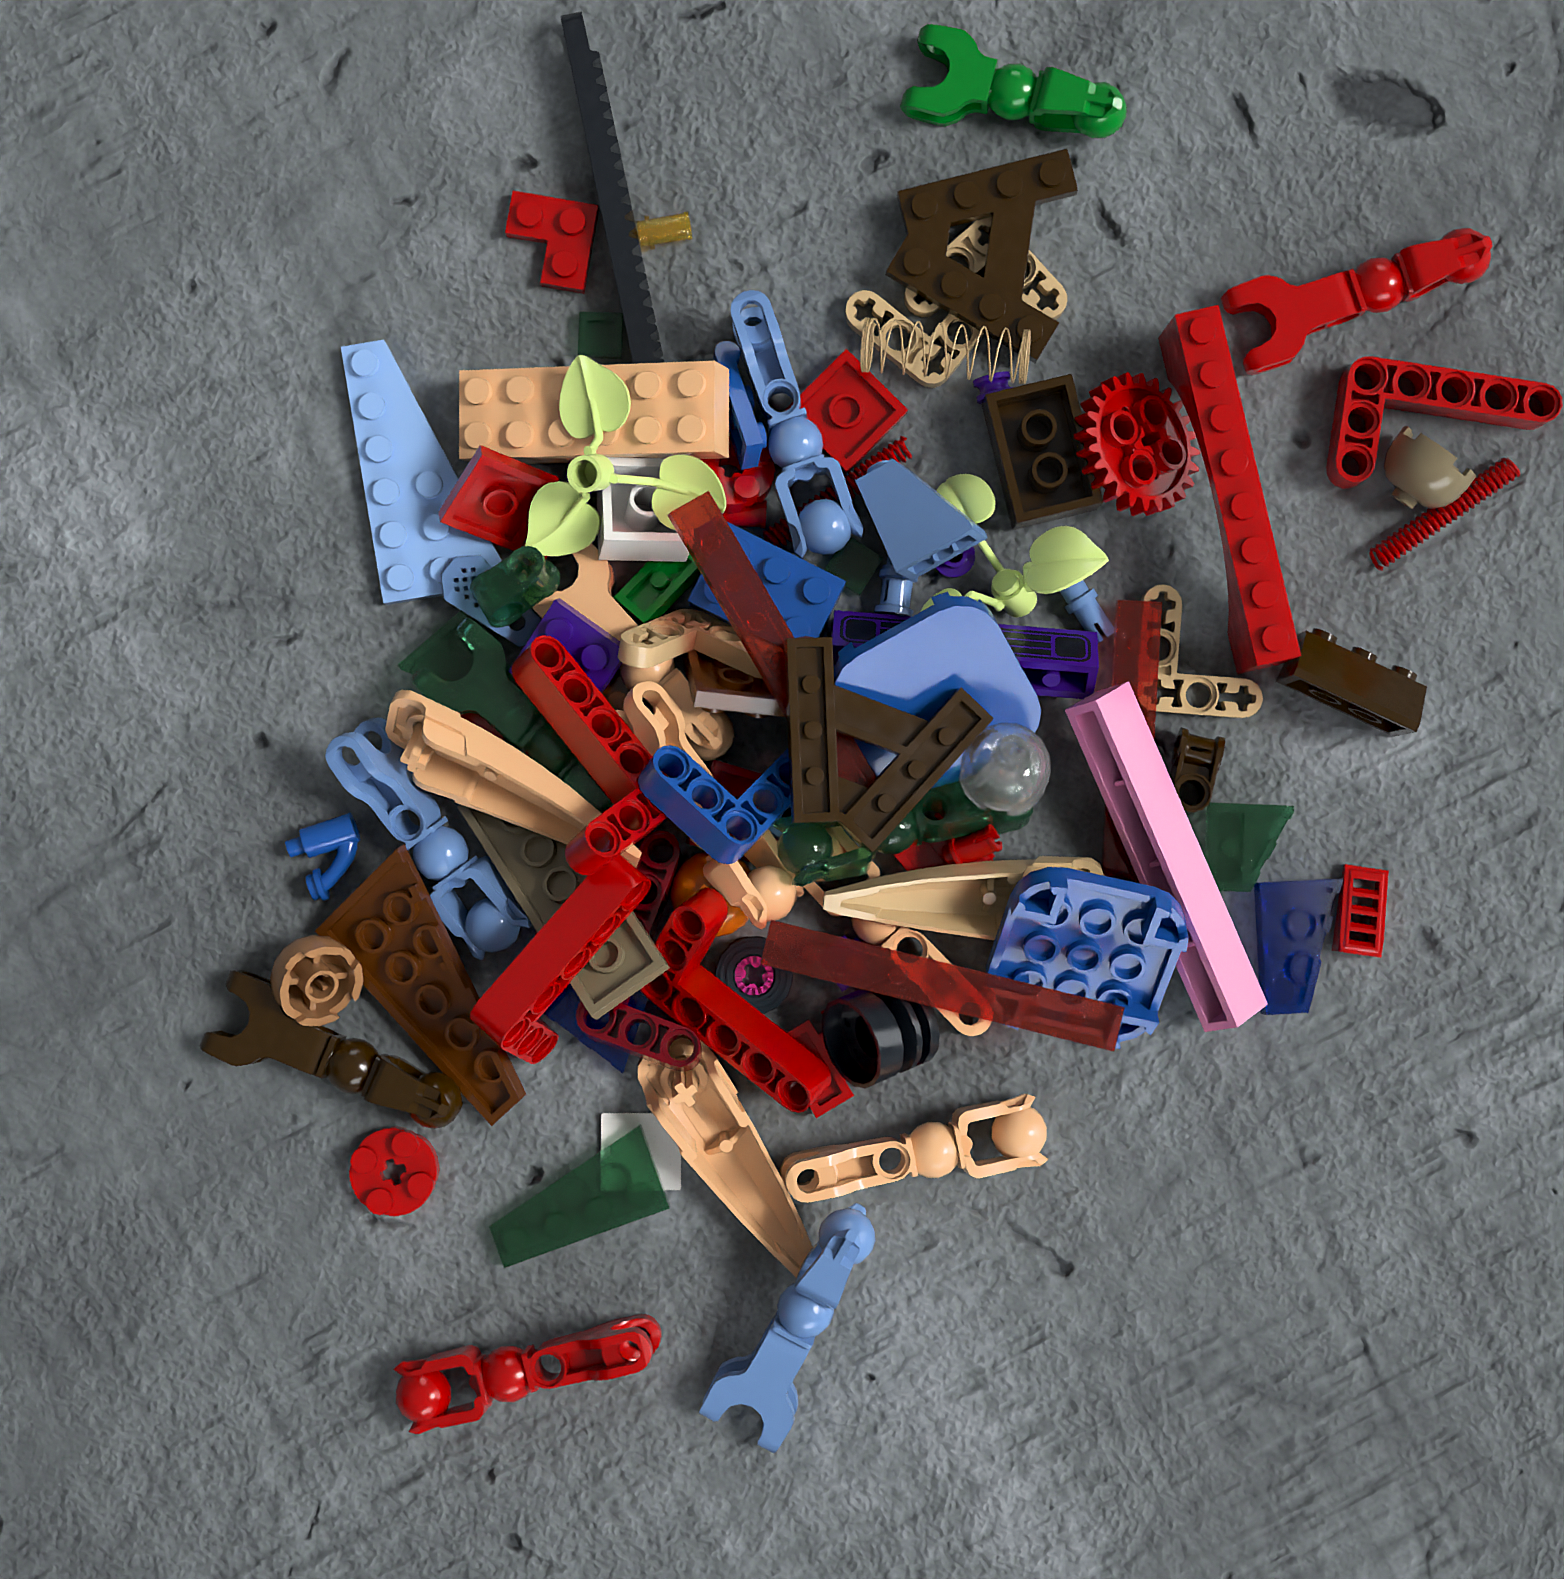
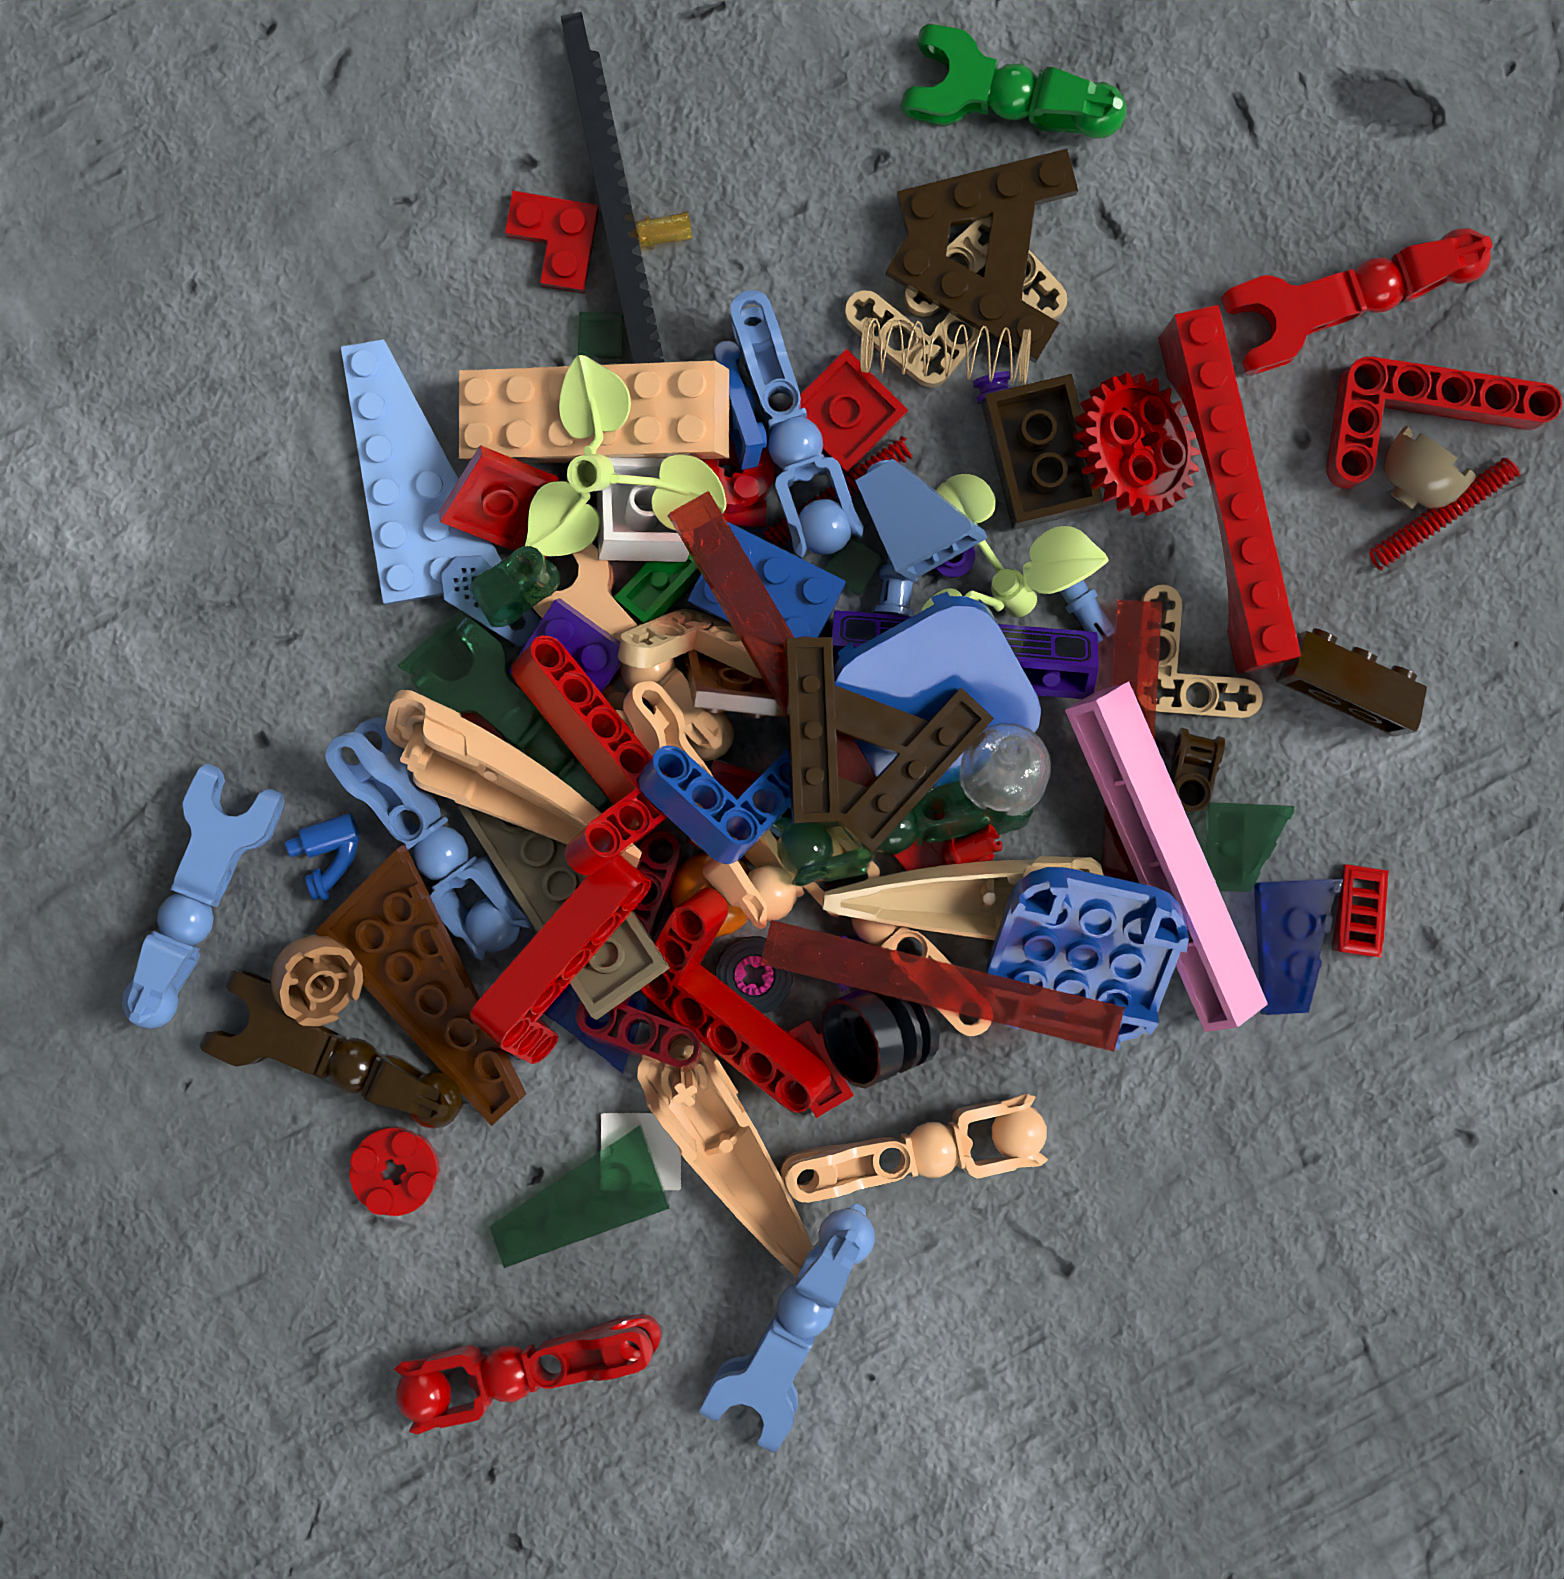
none -> medium blue piece [122,764,285,1030]

